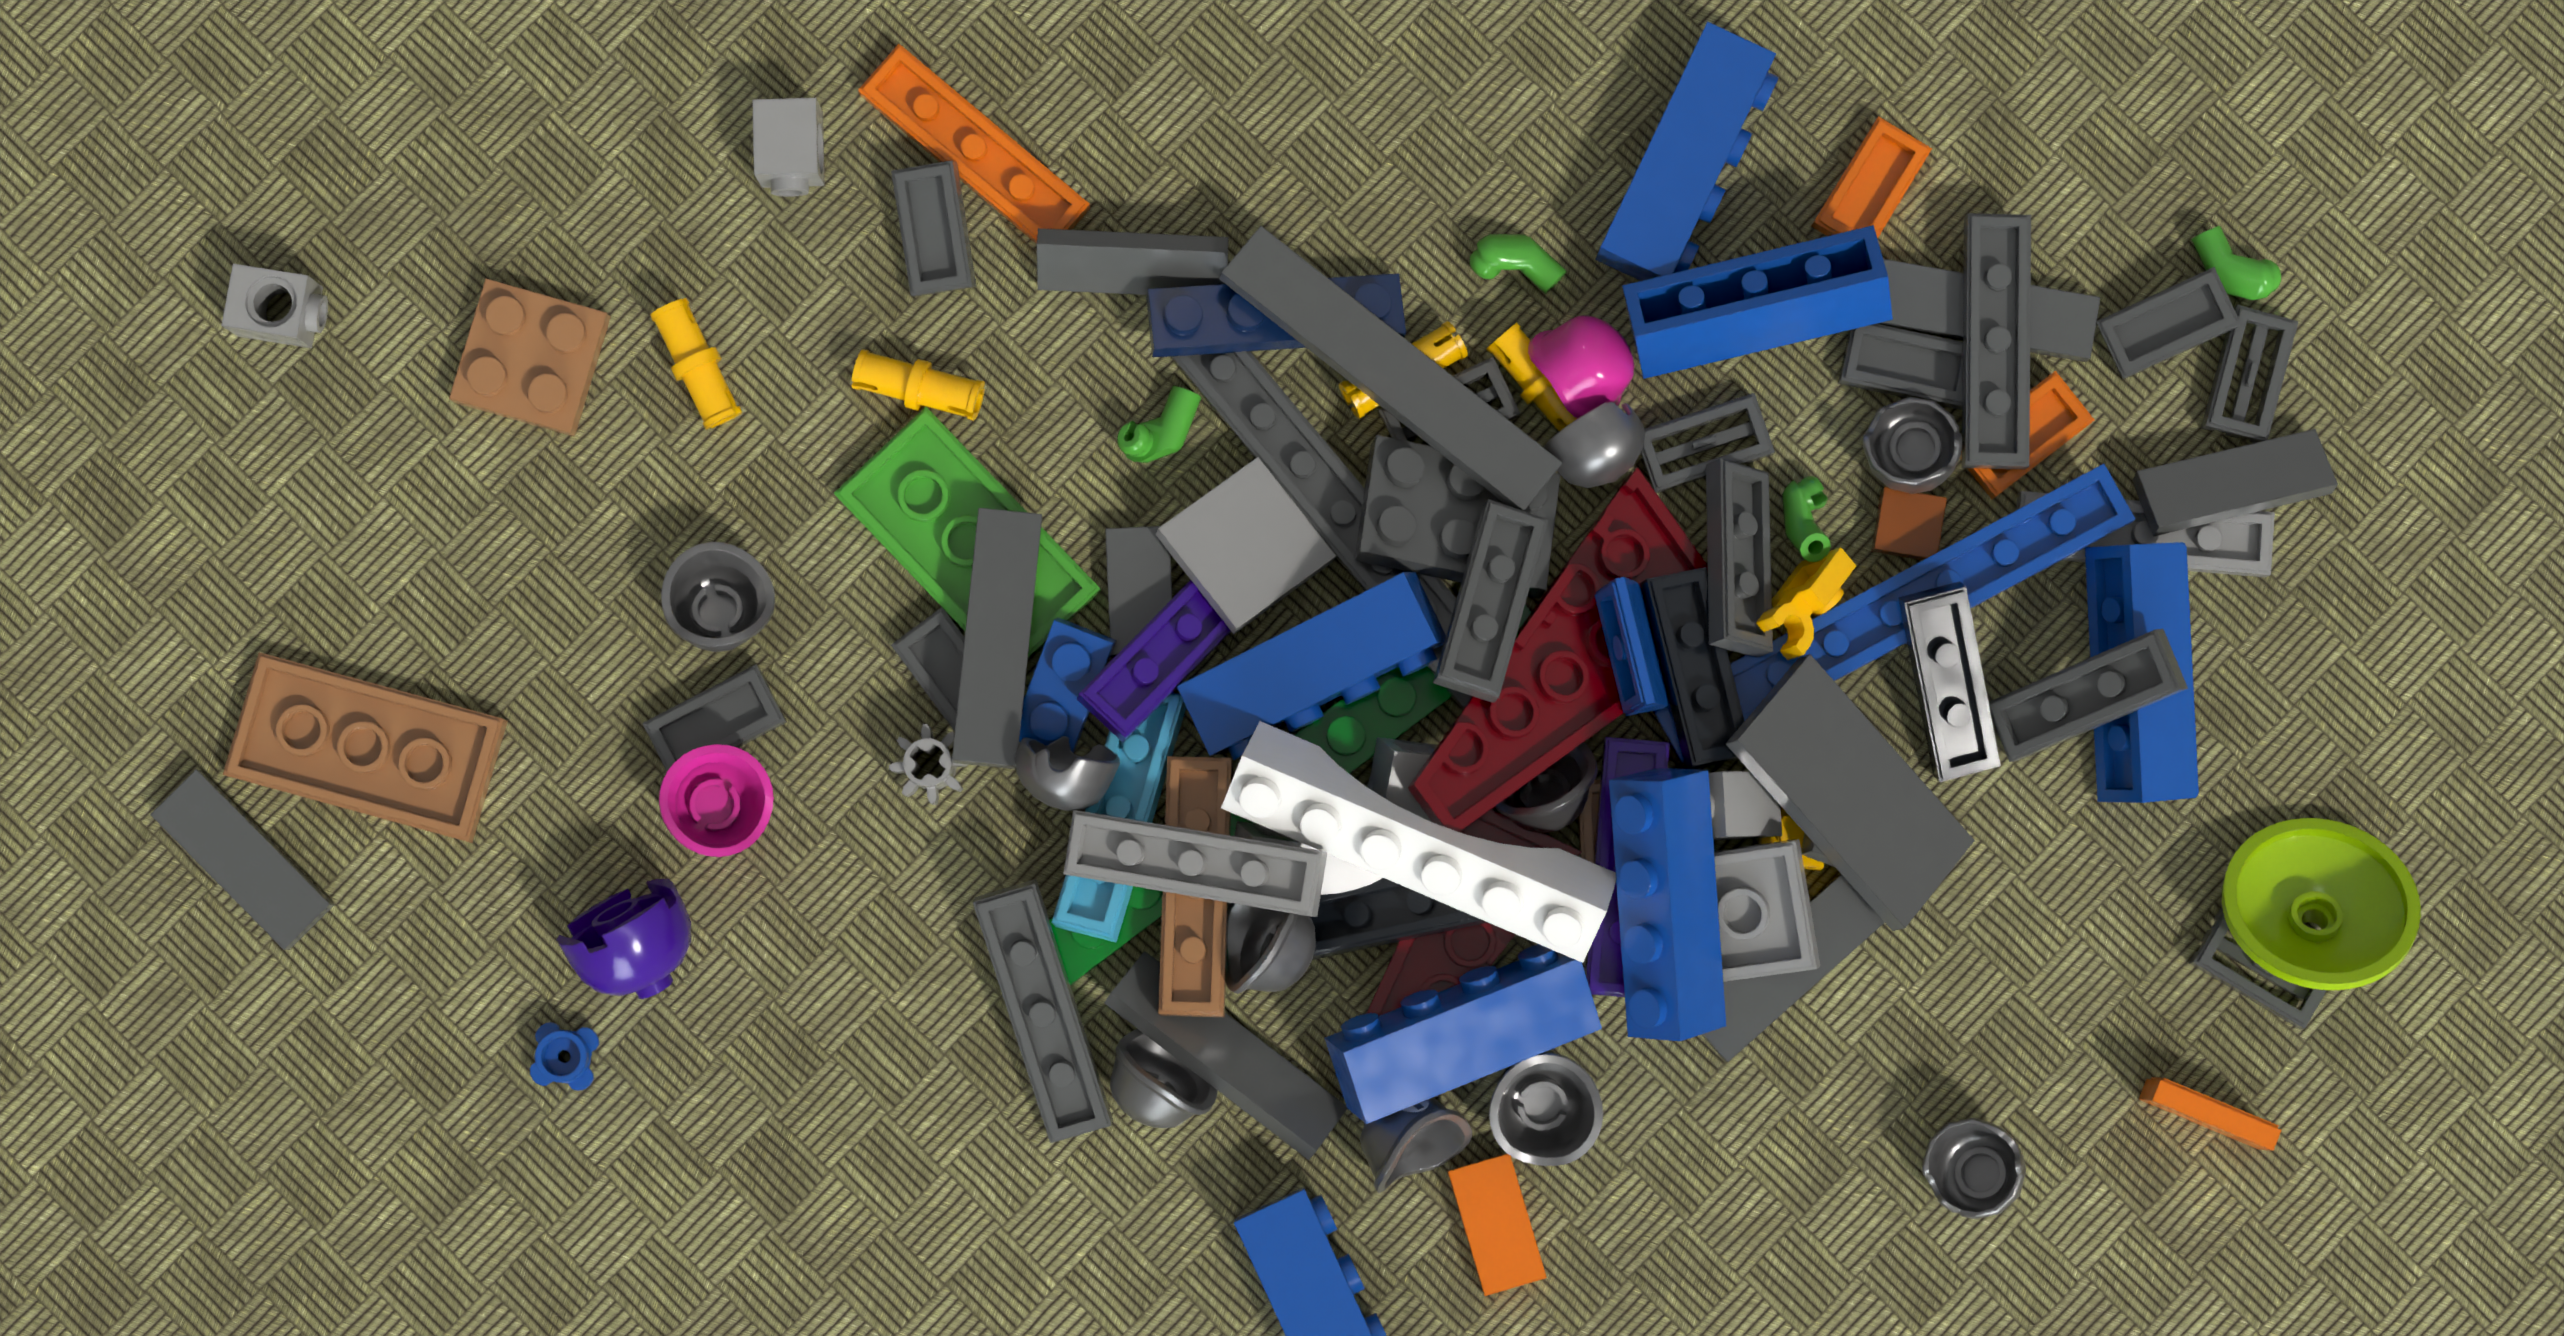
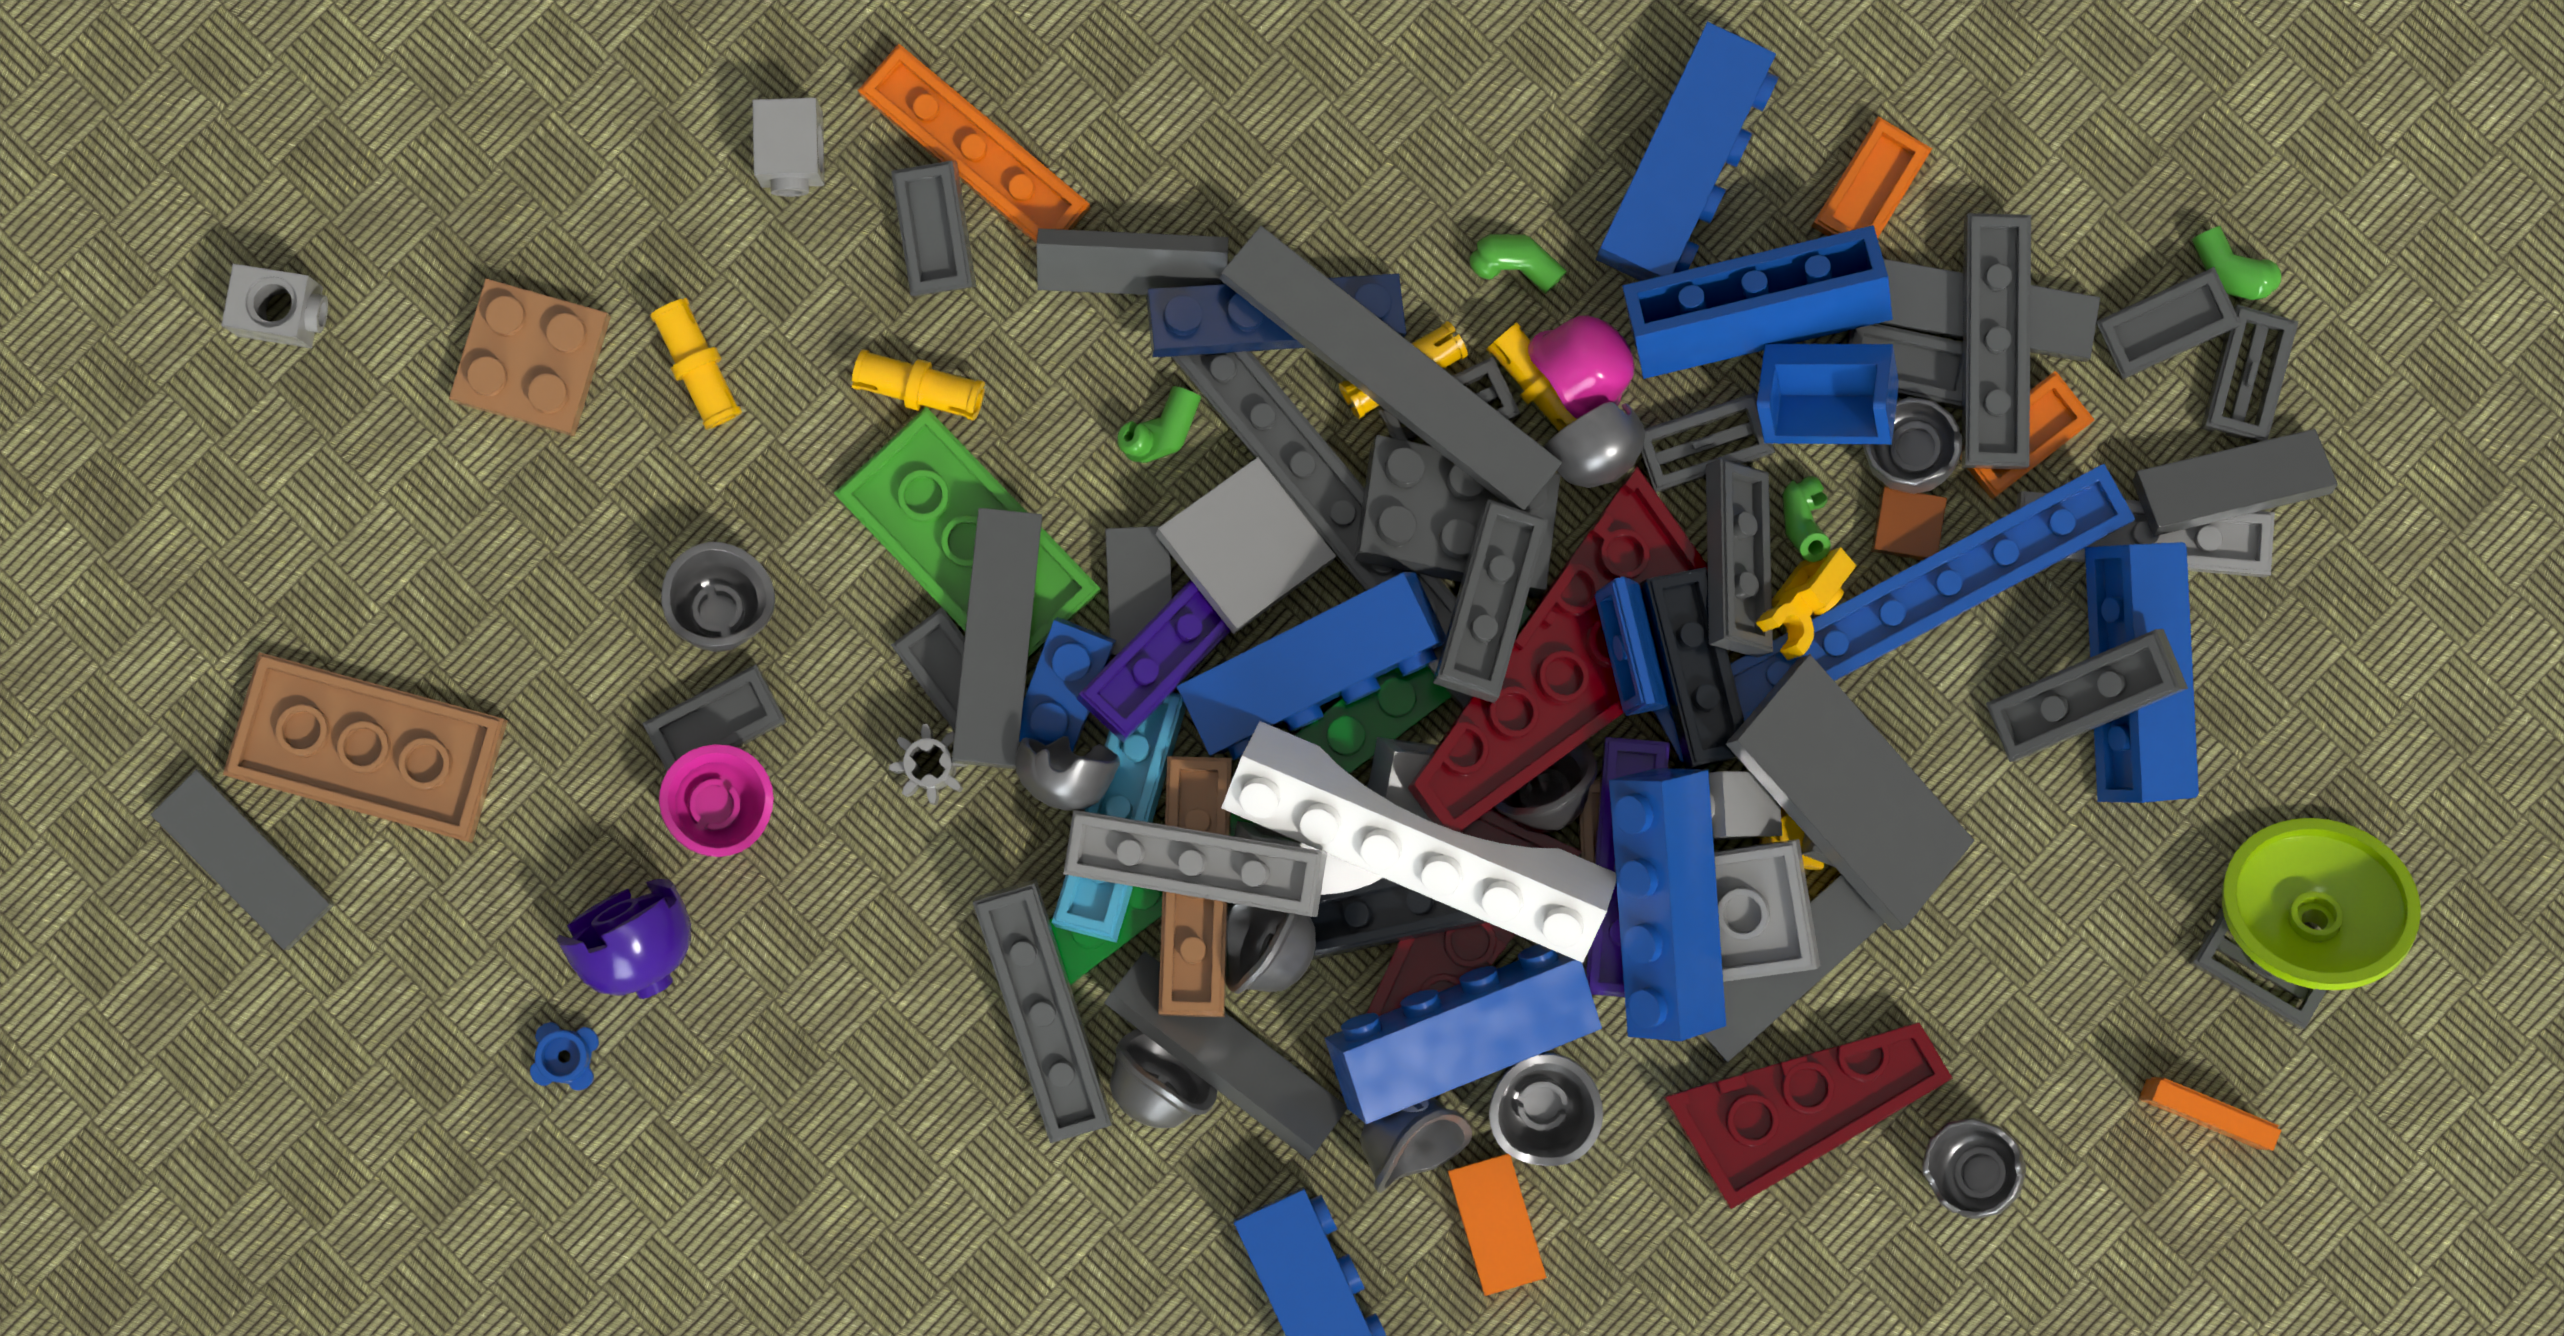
tile [1898,581,2001,782] -> none
none -> dark red wing [1663,1022,1953,1209]
none -> blue panel [1757,344,1899,445]

